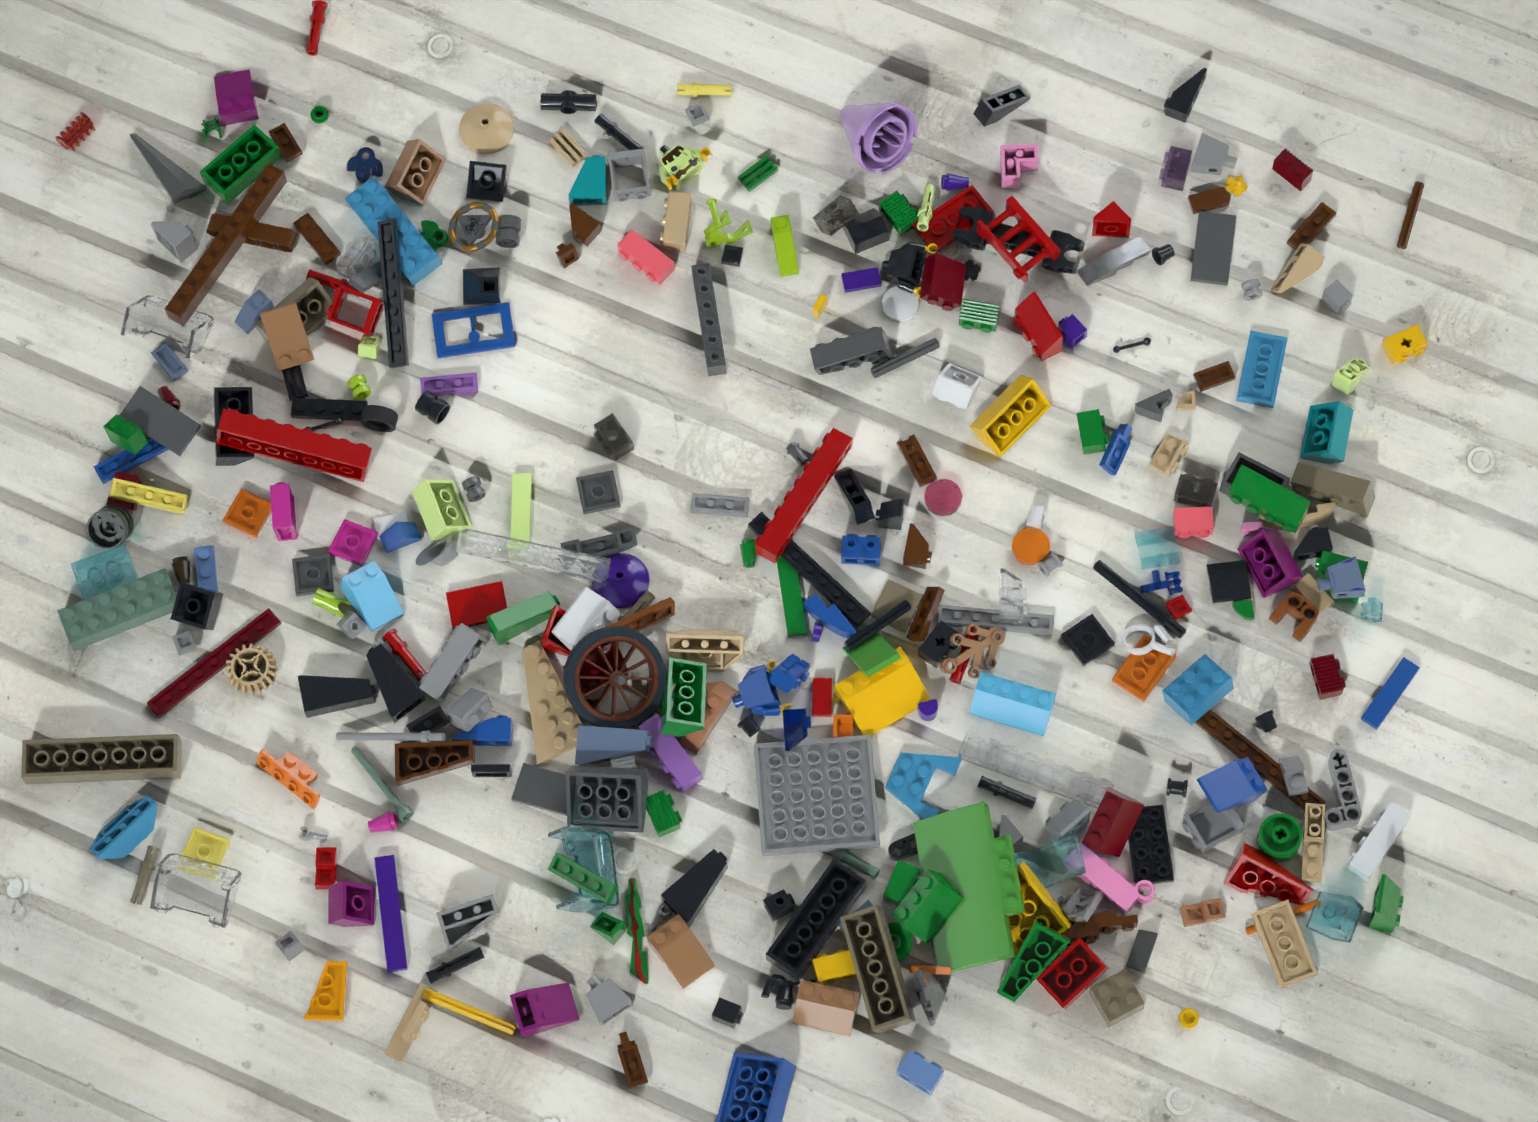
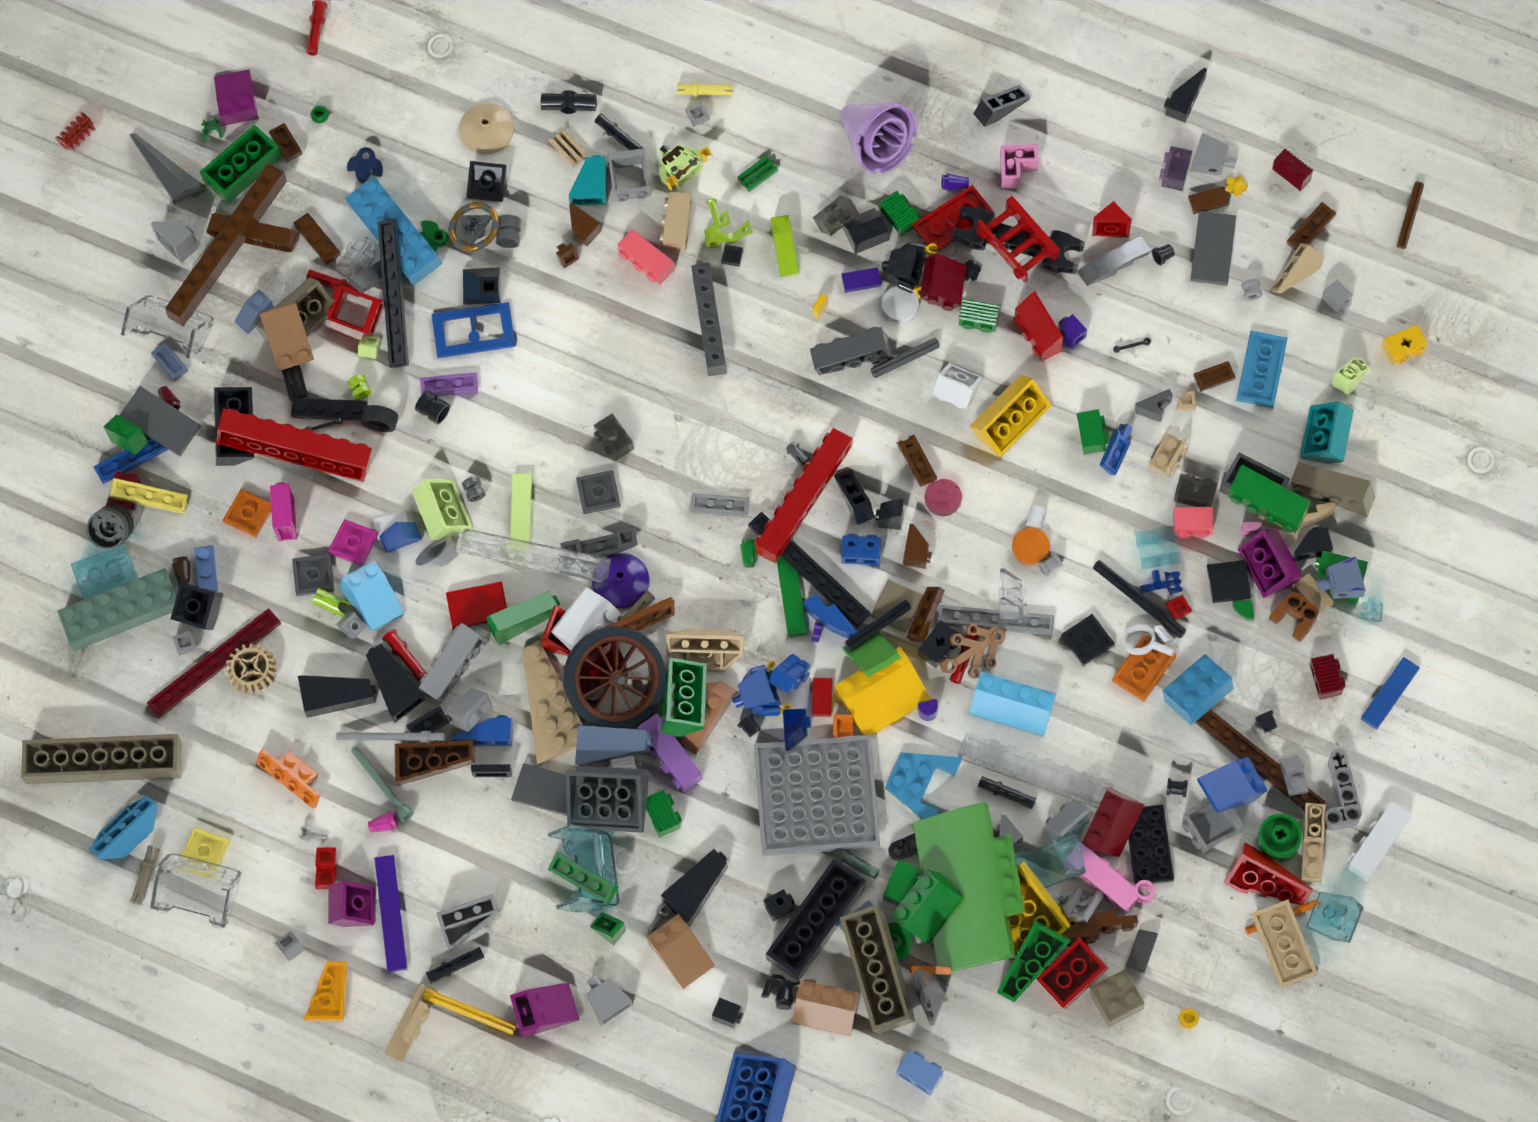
medium nougat slope [385,139,446,206] -> none
reddish brown hinge [617,1032,648,1089] -> none
green sword [625,878,649,984] -> none
yellow brick [812,949,857,985] -> none
yellowish green pin [917,184,936,231] -> none
nougat slope [1179,898,1226,927] -> none
green slope [1369,874,1404,932] -> none

